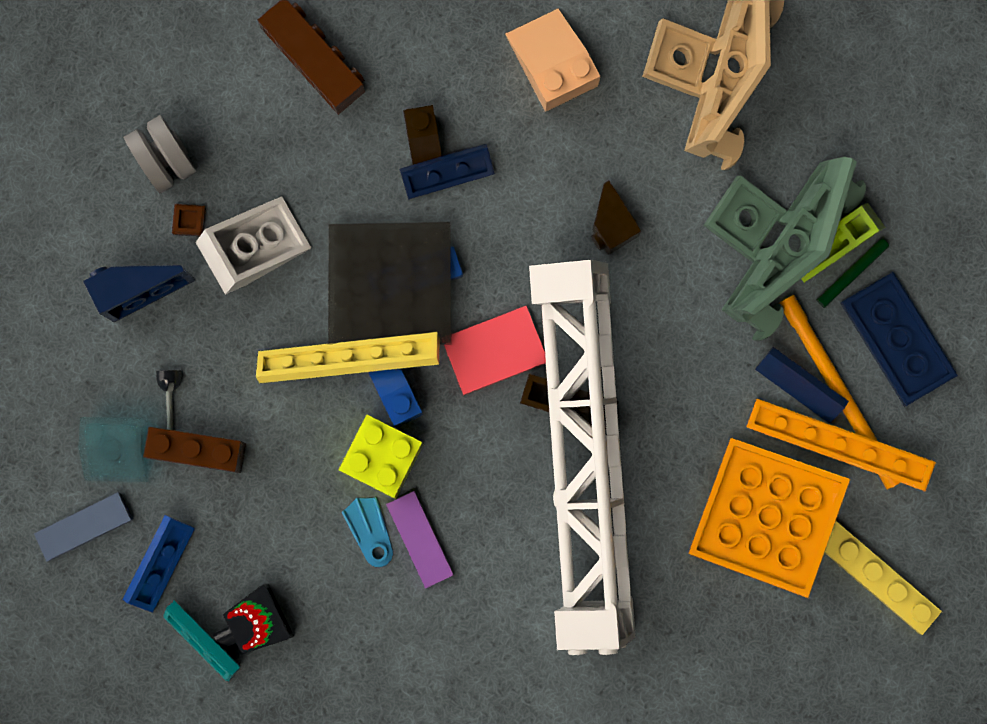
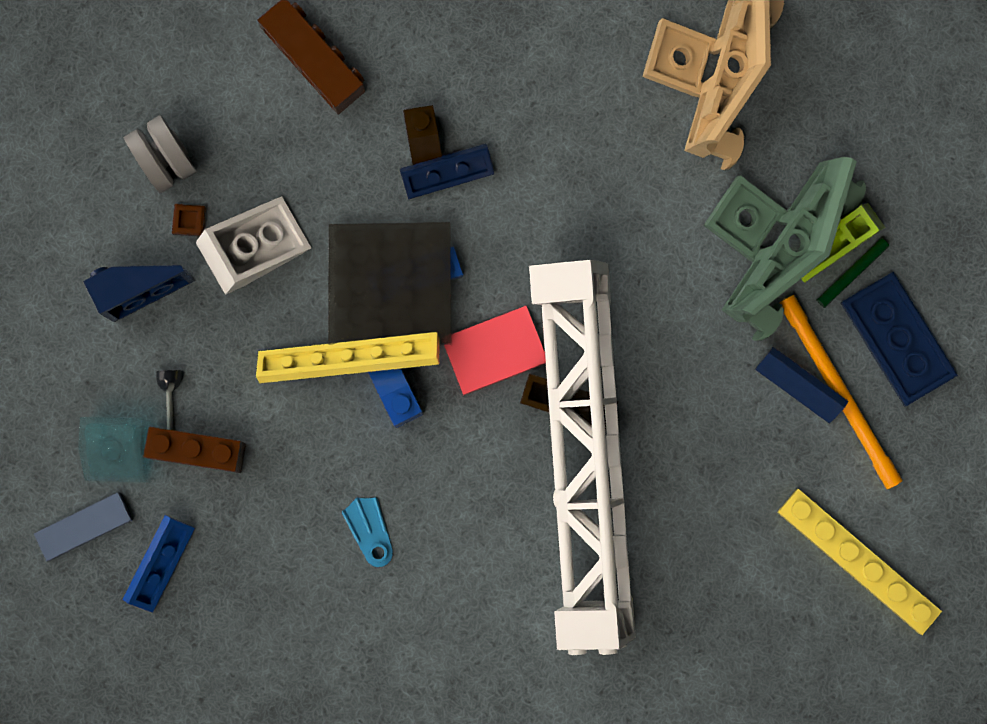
teal tile [163,600,240,681] -> none
black torso [214,584,294,654] -> none
neon yellow brick [338,415,424,499] -> none
medium lavender tile [386,491,454,589] -> none
light nougat slope [505,9,600,112] -> none
dark brown slope [591,180,641,255] -> none
light orange plate [688,438,850,599] -> none
light orange tile [747,399,936,491] -> none

